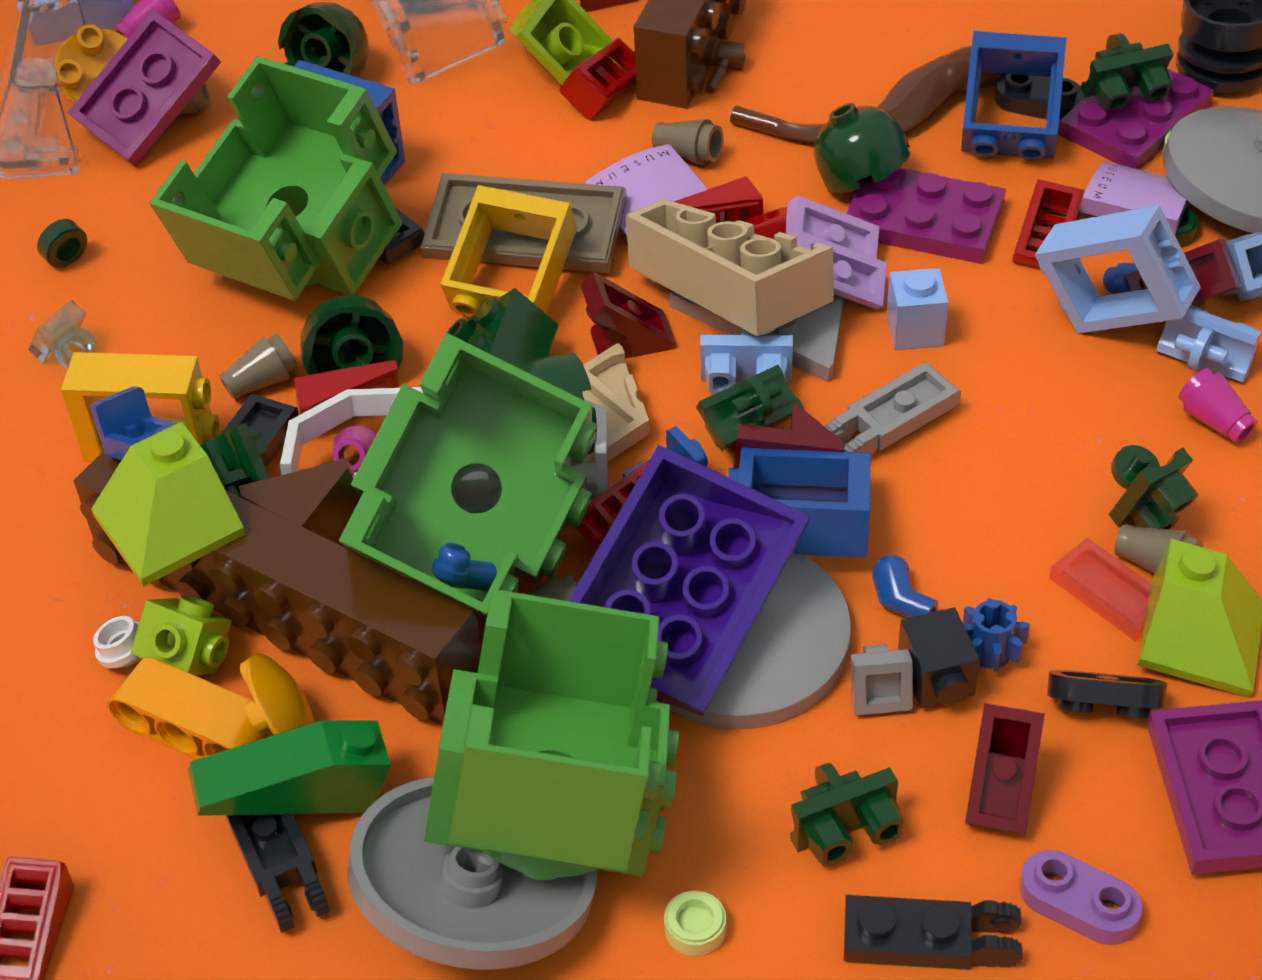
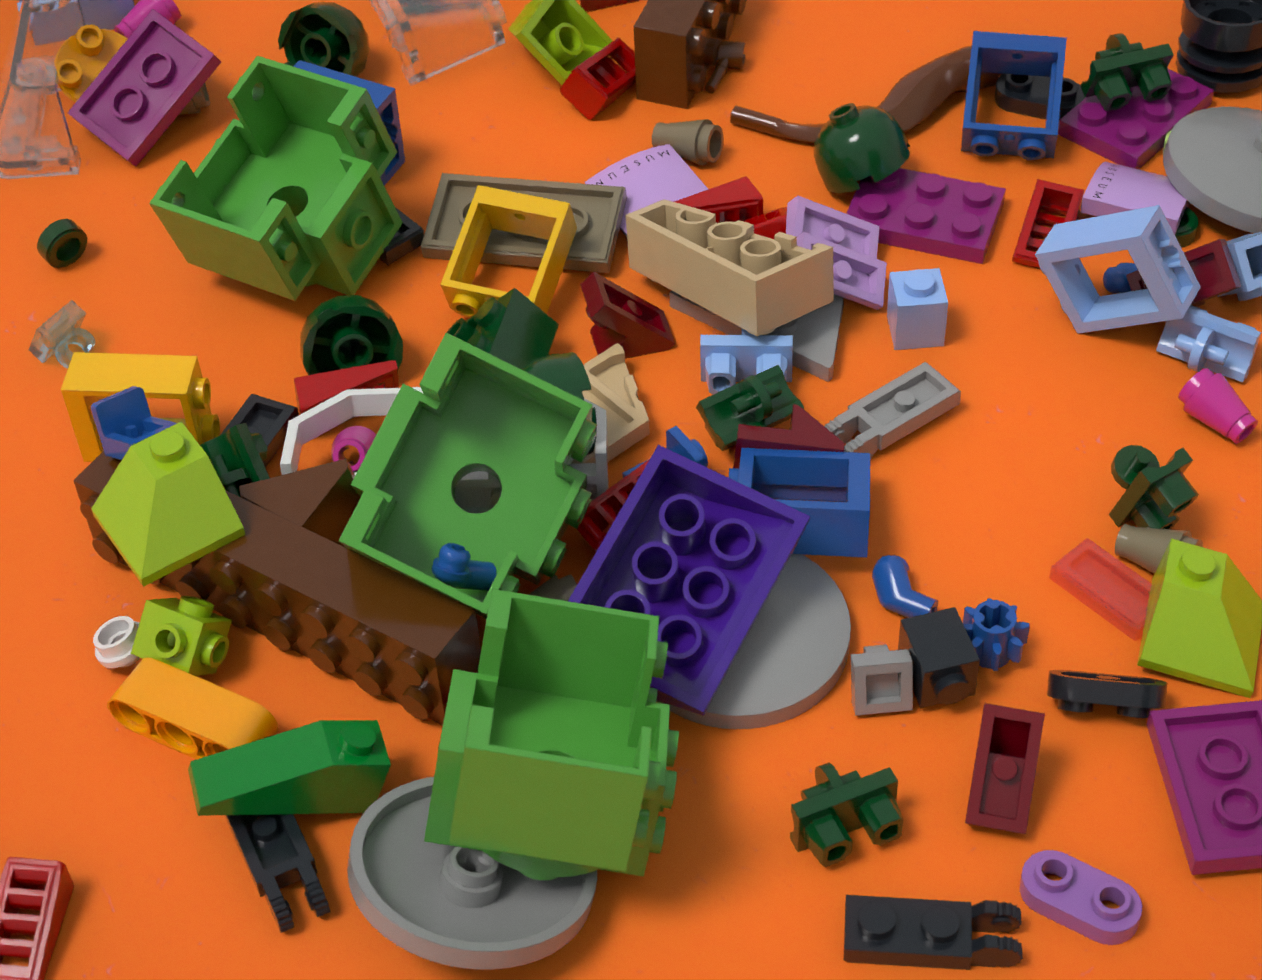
dark tan cone [219,334,298,401] -> none
light orange dish [240,653,316,735] -> none
yellowish green tile [664,891,726,956] -> none

